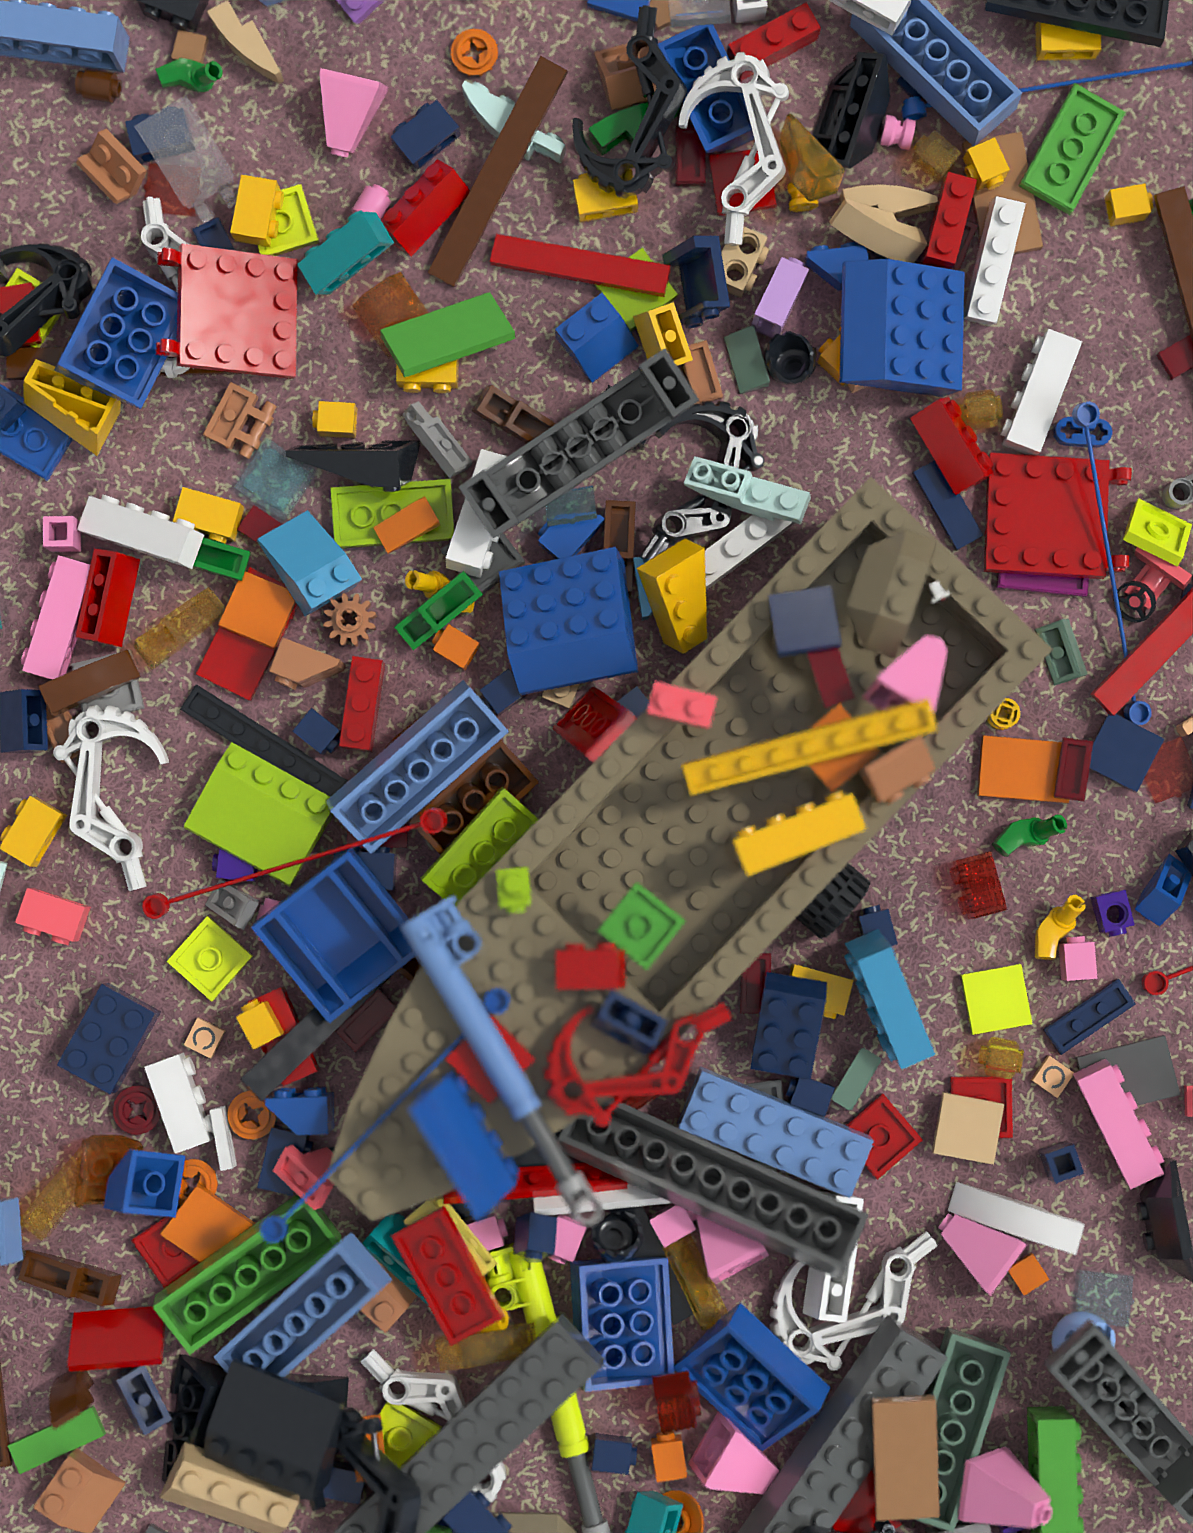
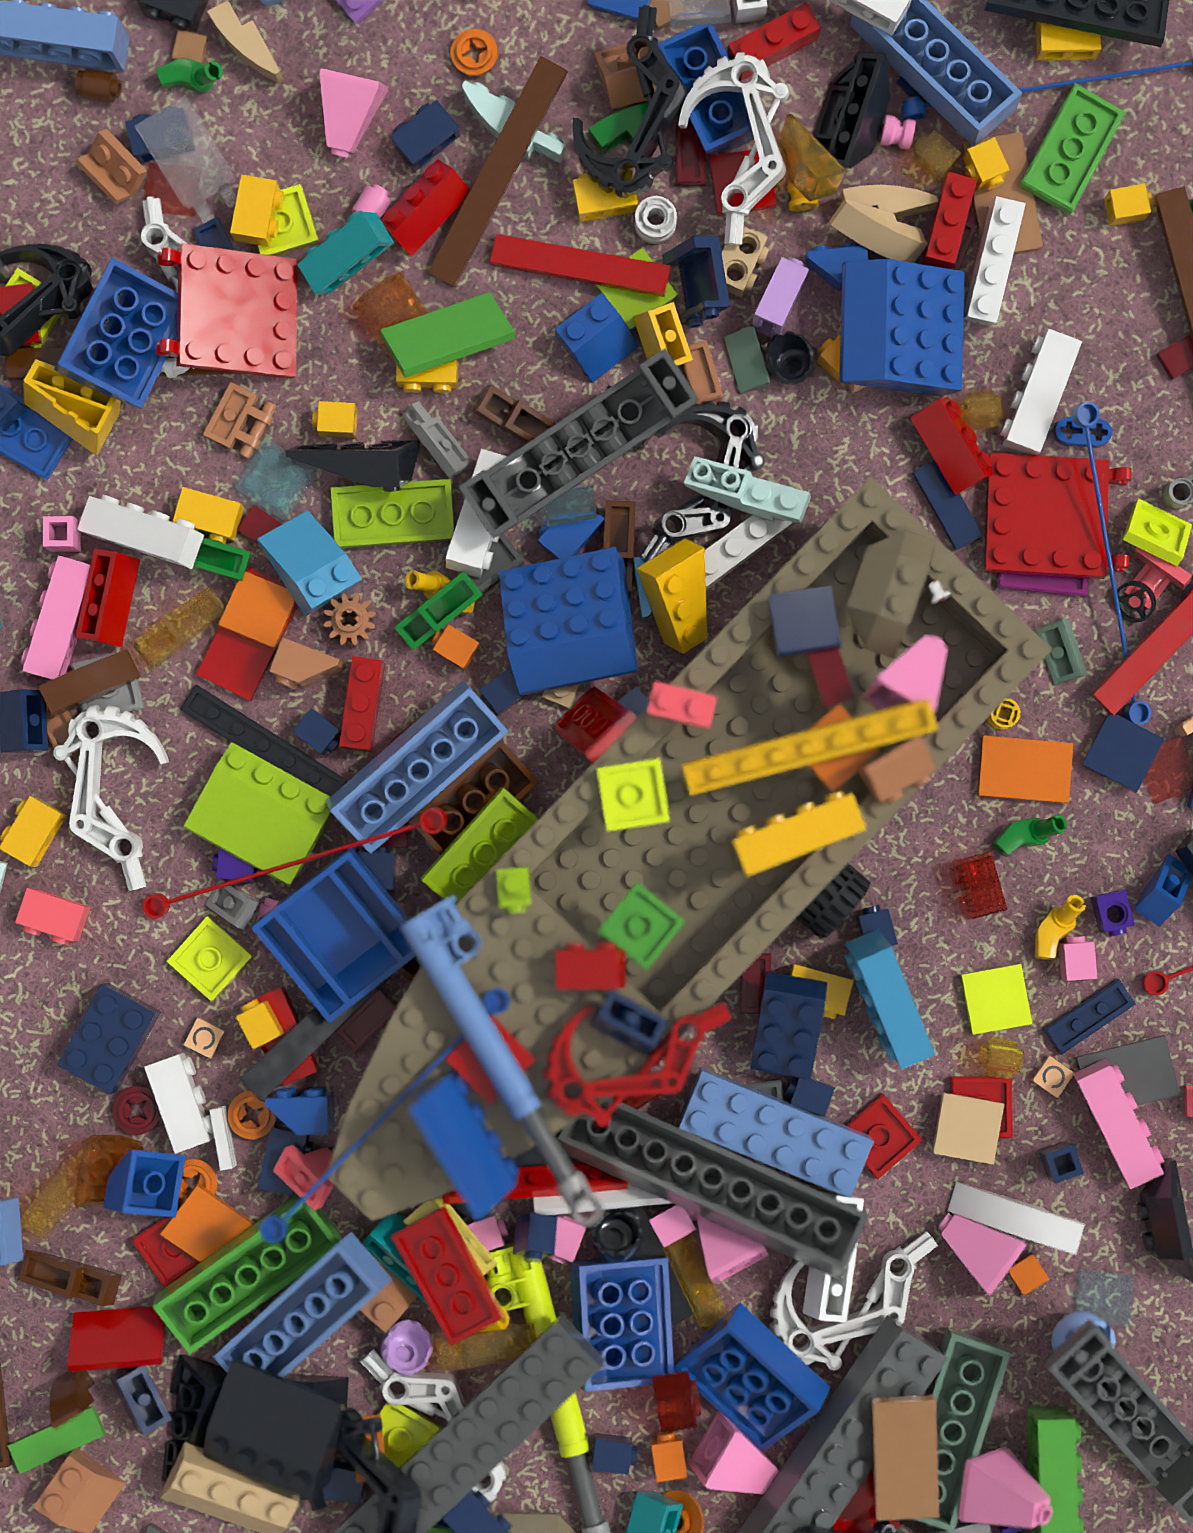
orange slope [373,496,440,554] -> none
sand green slope [832,1048,882,1111] -> none
dark red tile [1054,737,1094,802] -> none
none -> lavender hair [381,1320,434,1375]
none -> neon yellow tile [597,759,670,831]
none -> white wheel [635,196,677,244]

